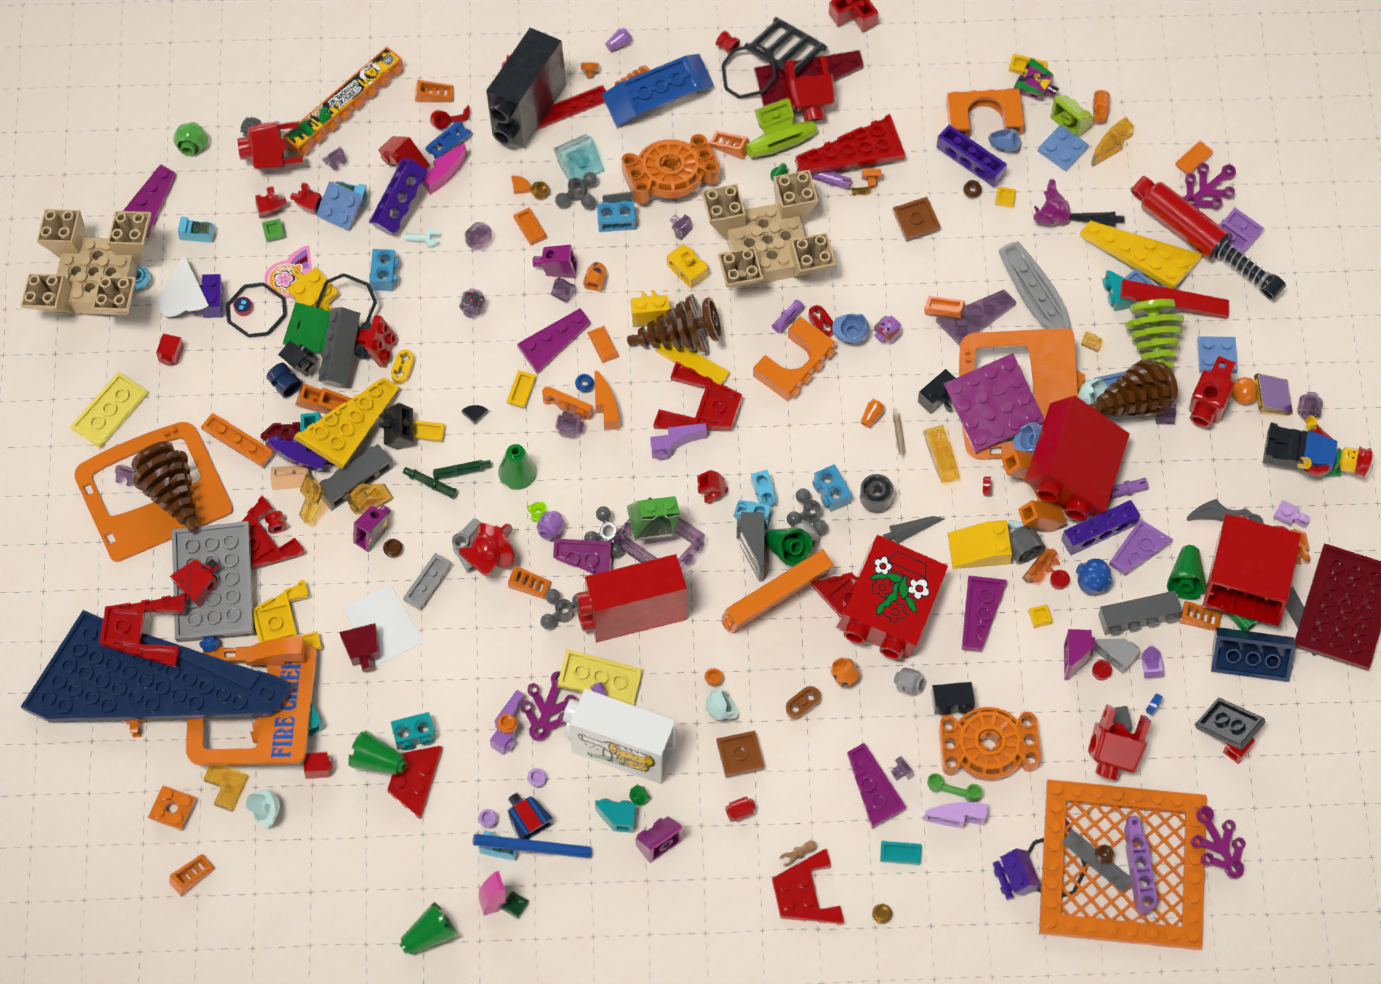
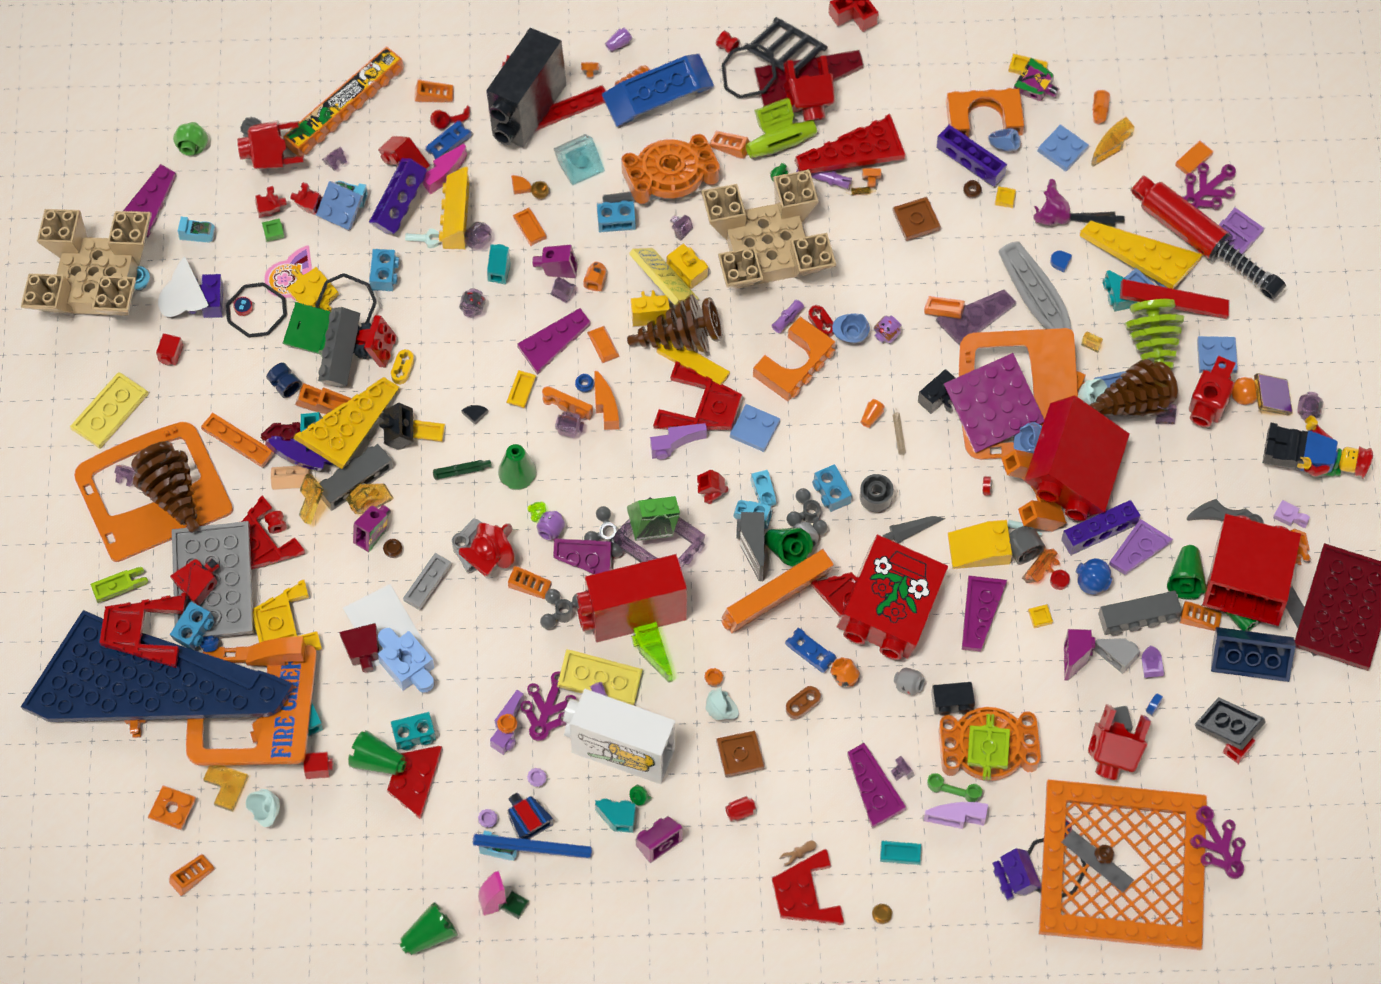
black brick [278,340,318,376] -> none
dark green piece [402,467,457,499] -> none
dark grey piece [555,172,597,209] -> none
clear yellow slope [923,425,960,483] -> none
lime slope [1050,95,1094,137] -> none
red tile [1092,660,1112,681] -> none
medium lavender pin [1110,477,1149,499] -> none
medium lavender piece [1124,816,1157,915] -> none
none -> lime hinge [90,567,148,603]
none -> dark azure brick [170,602,214,650]
none -> light blue brick [378,628,434,693]
none -> yellow slope [439,167,470,250]
none -> teal slope [487,244,511,285]
none -> light yellow tile [629,248,699,305]
none -> clear neon green slope [631,622,673,683]
none -> medium blue plate [730,404,780,452]
none -> blue plate [785,628,837,673]
none -> lime plate [967,714,1010,780]
none -> blue tile [1050,250,1072,272]

